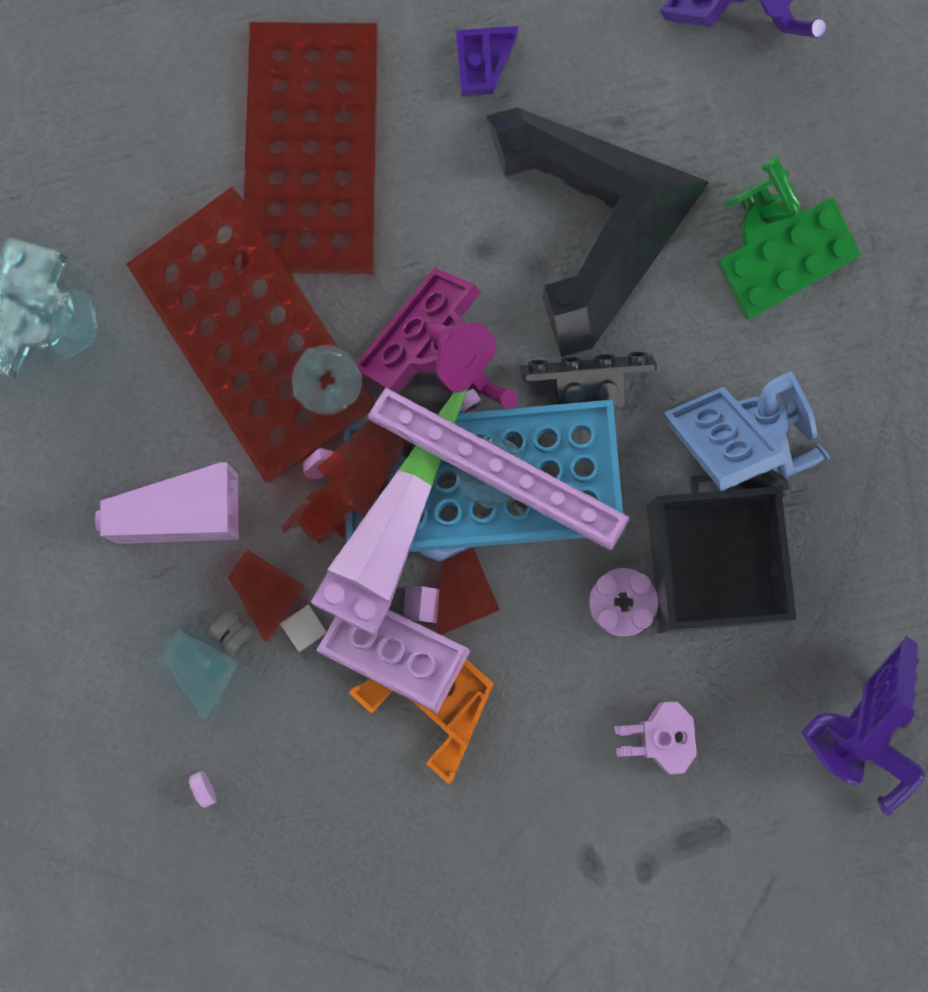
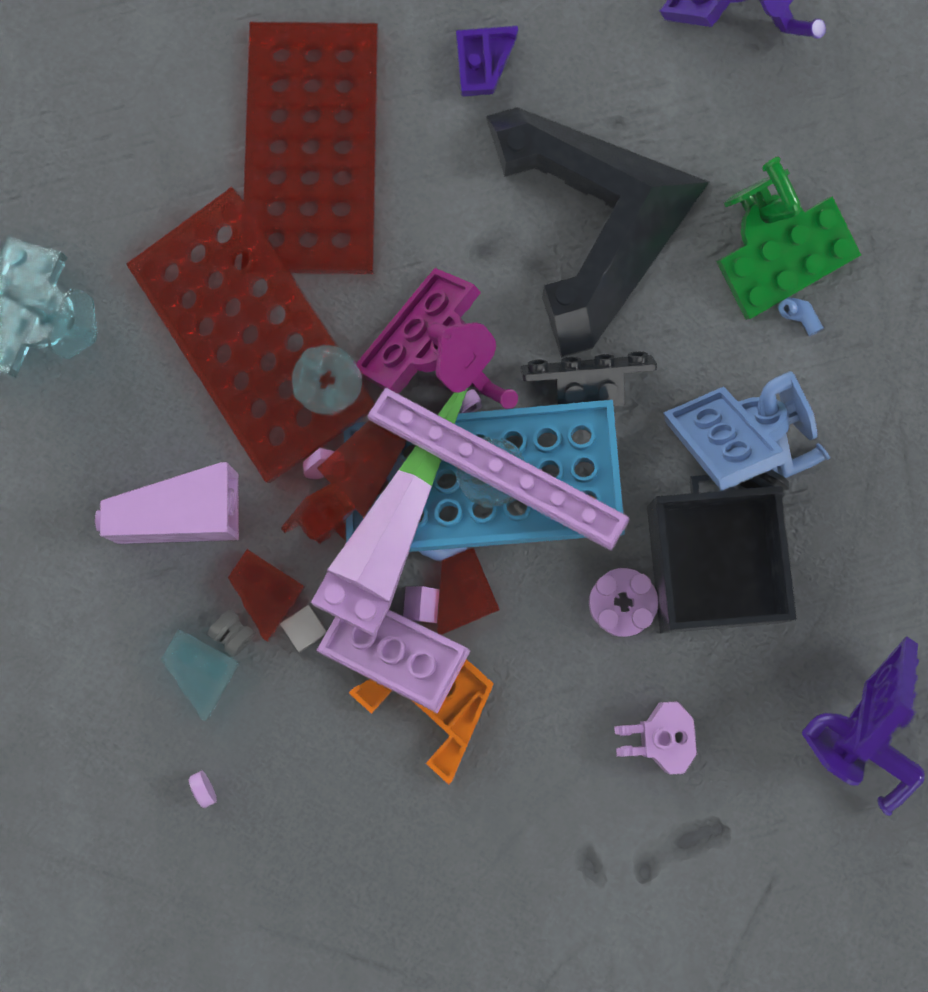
none -> medium blue arm [778,297,824,336]

